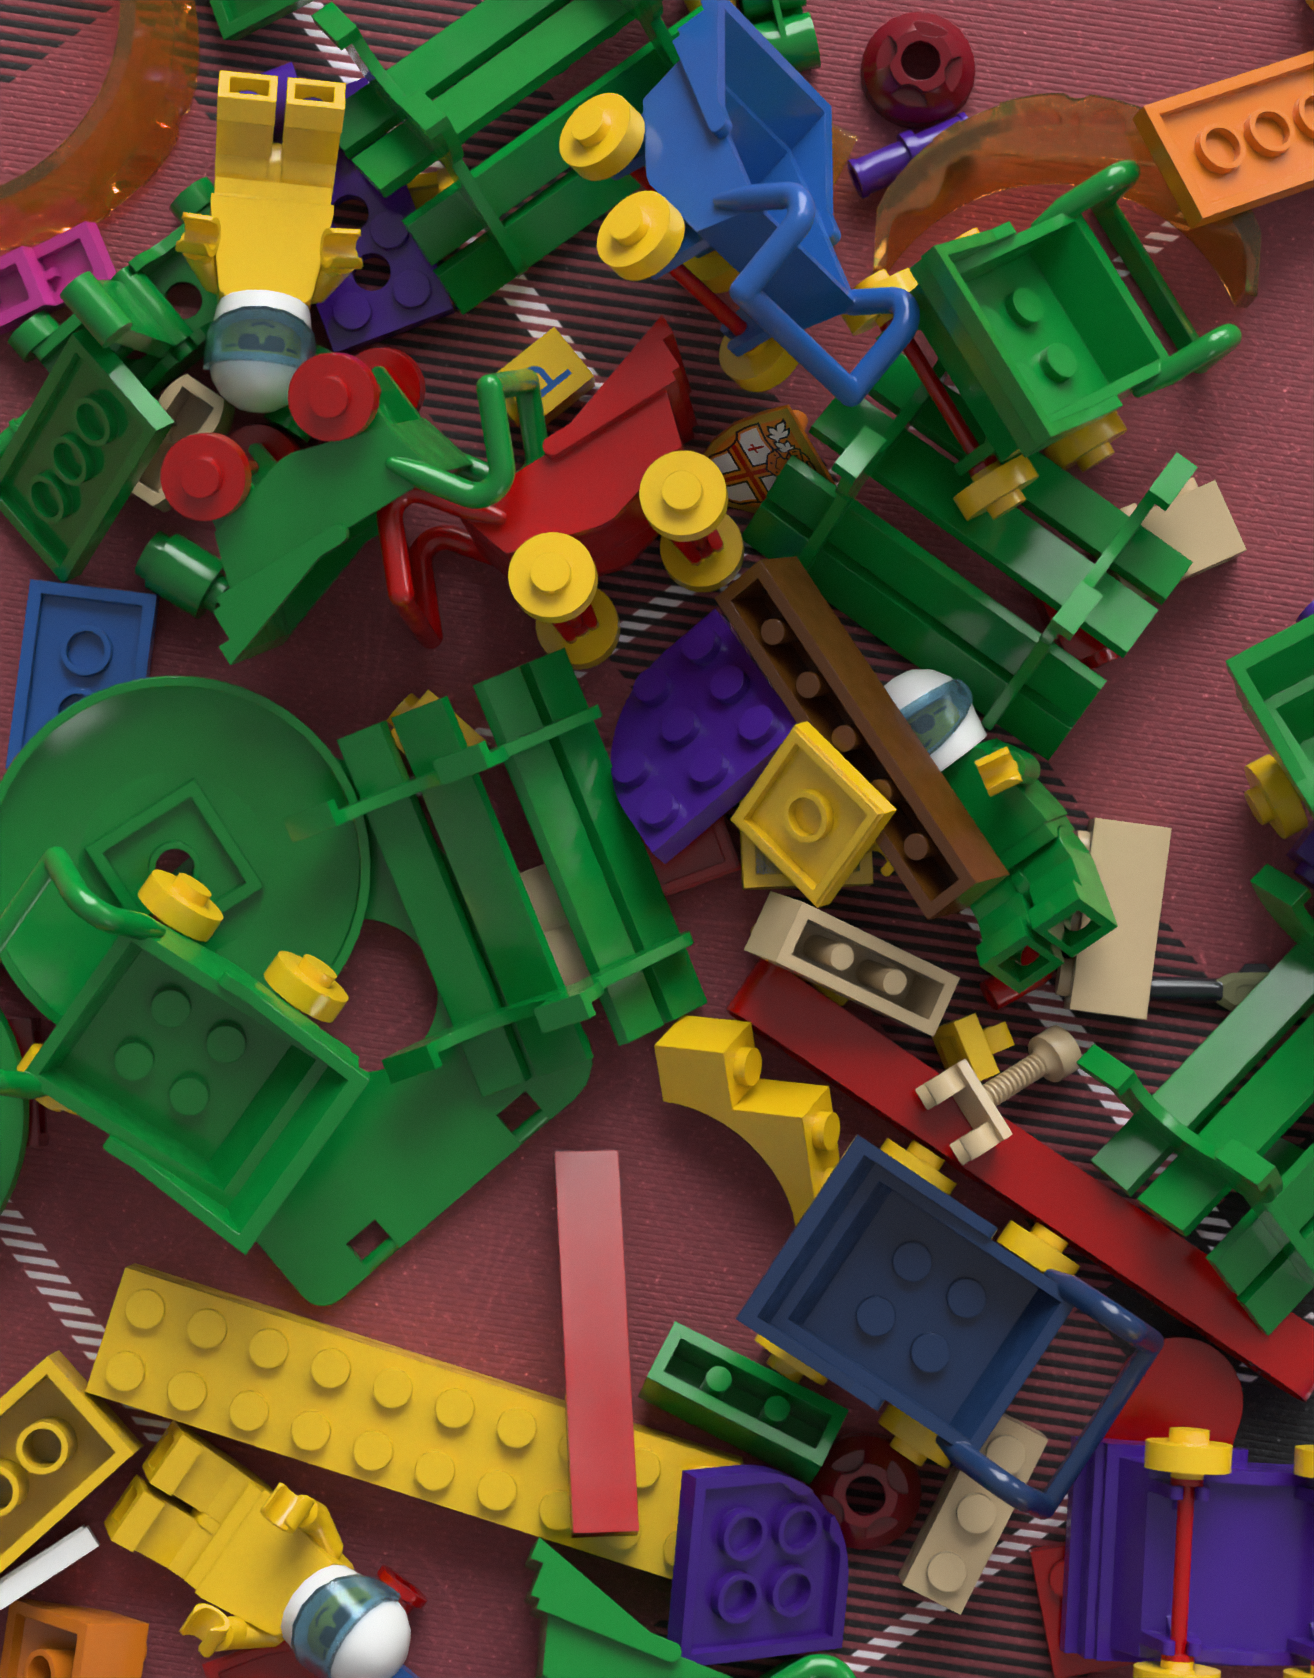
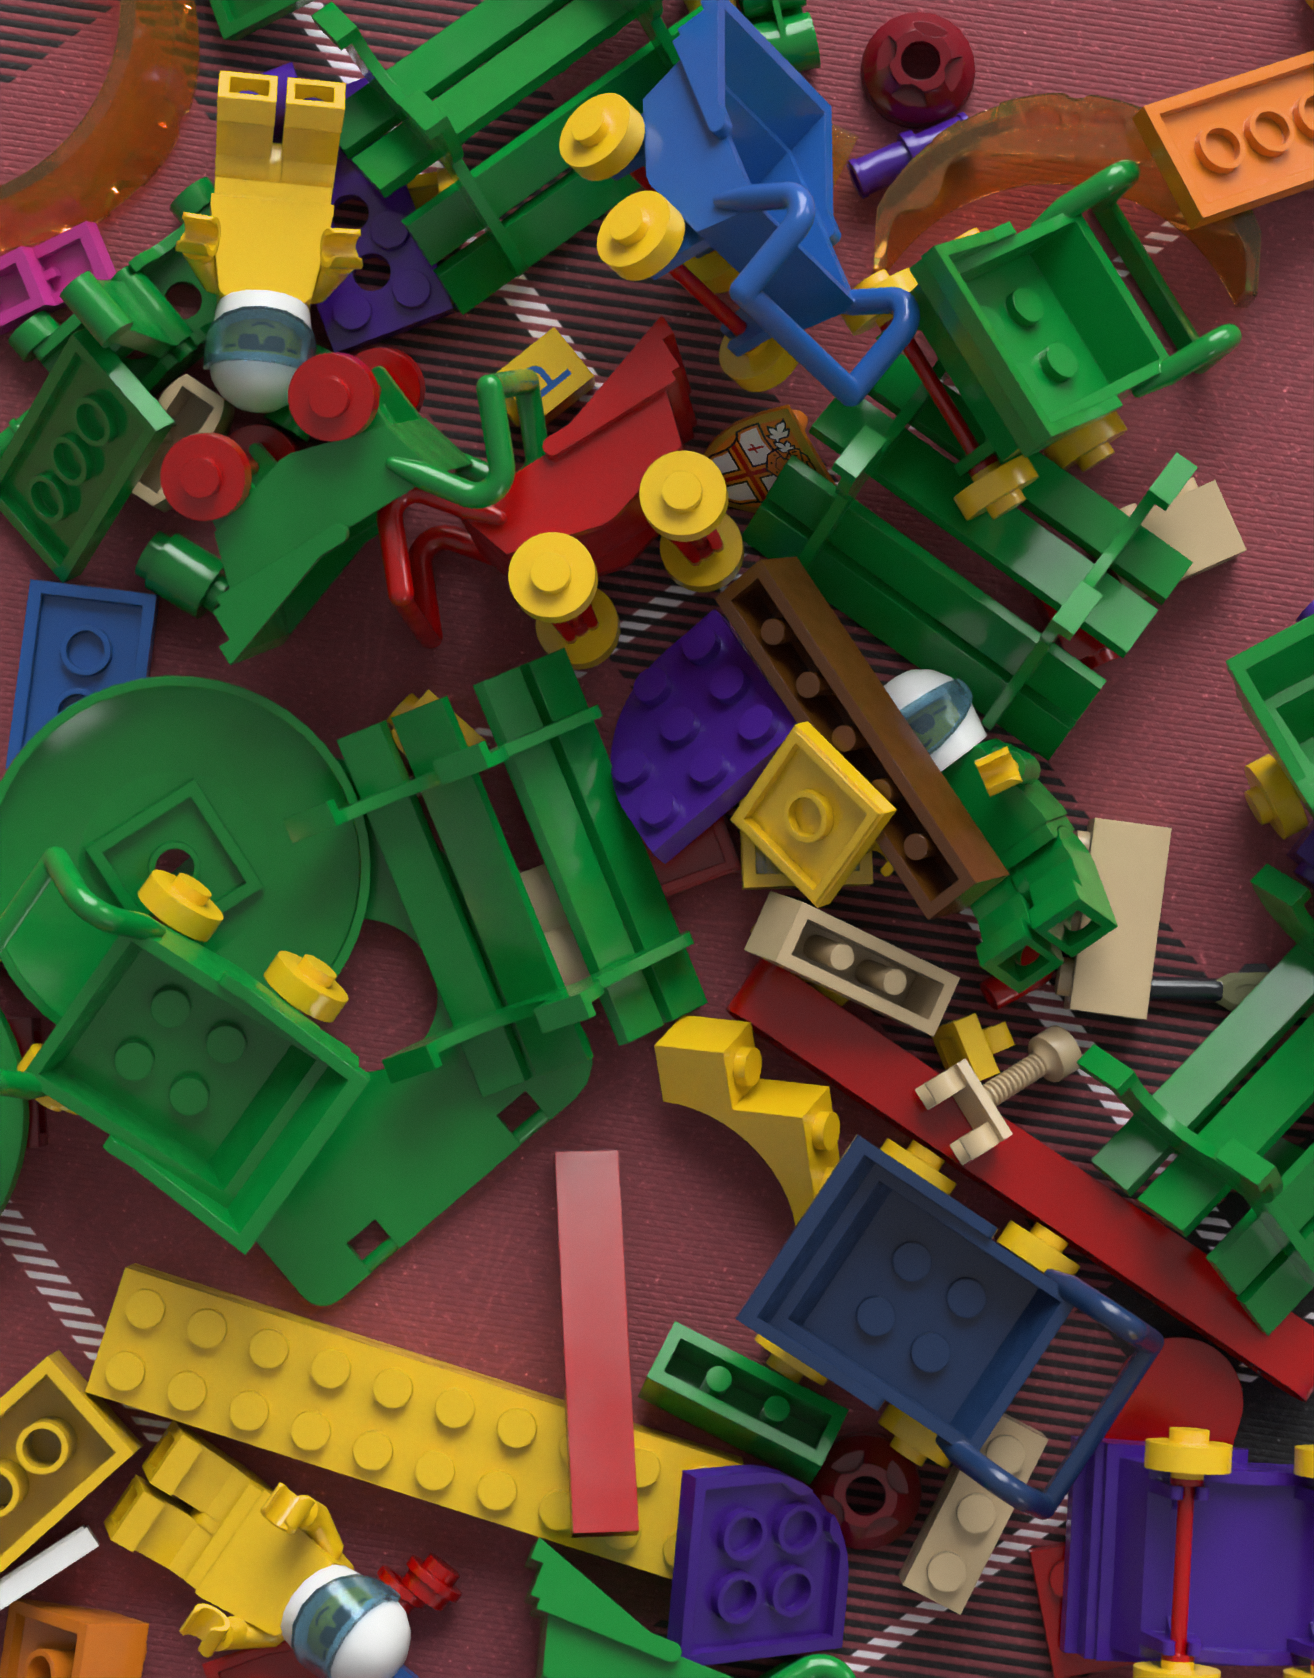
none -> red plate [401,1553,463,1612]

